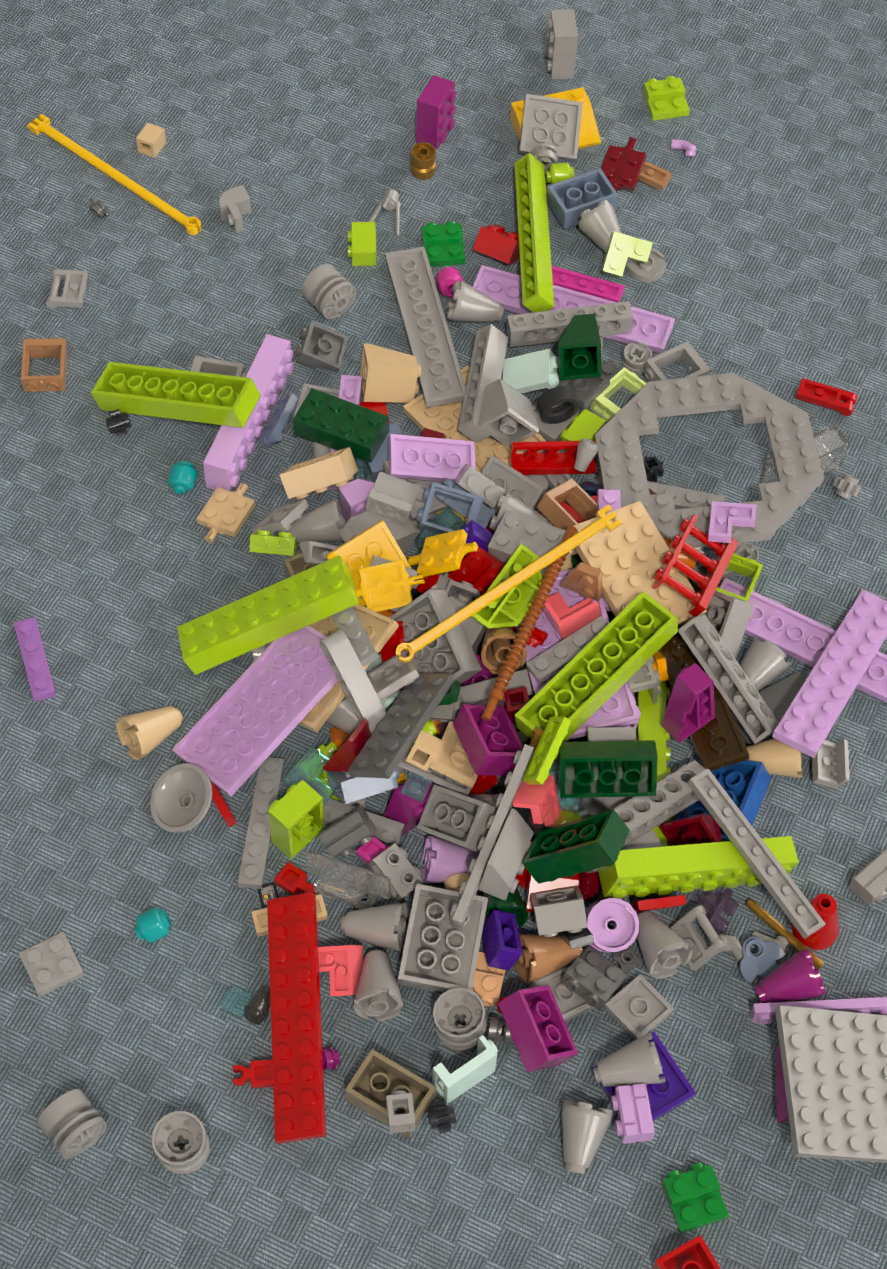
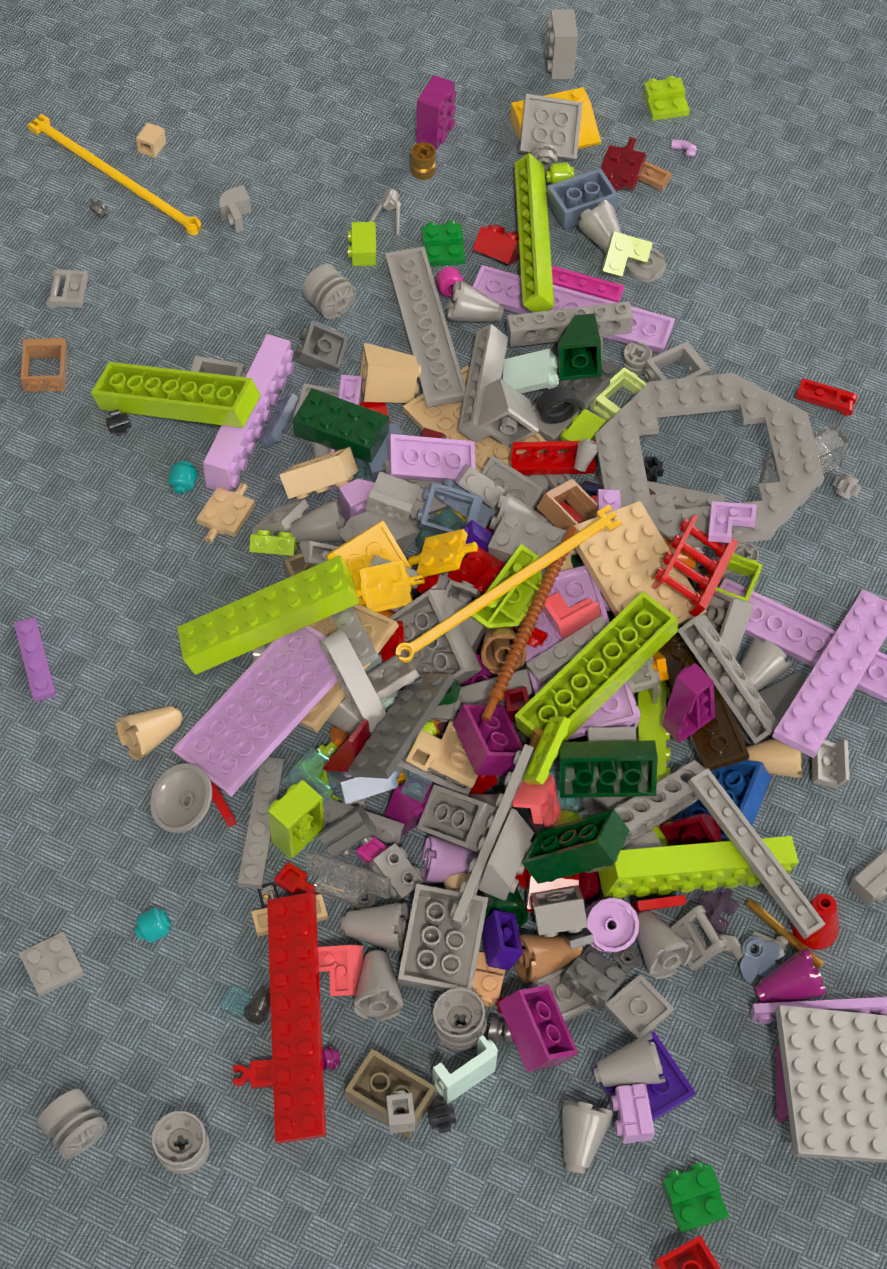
medium nougat wing [560,562,603,601] -> none

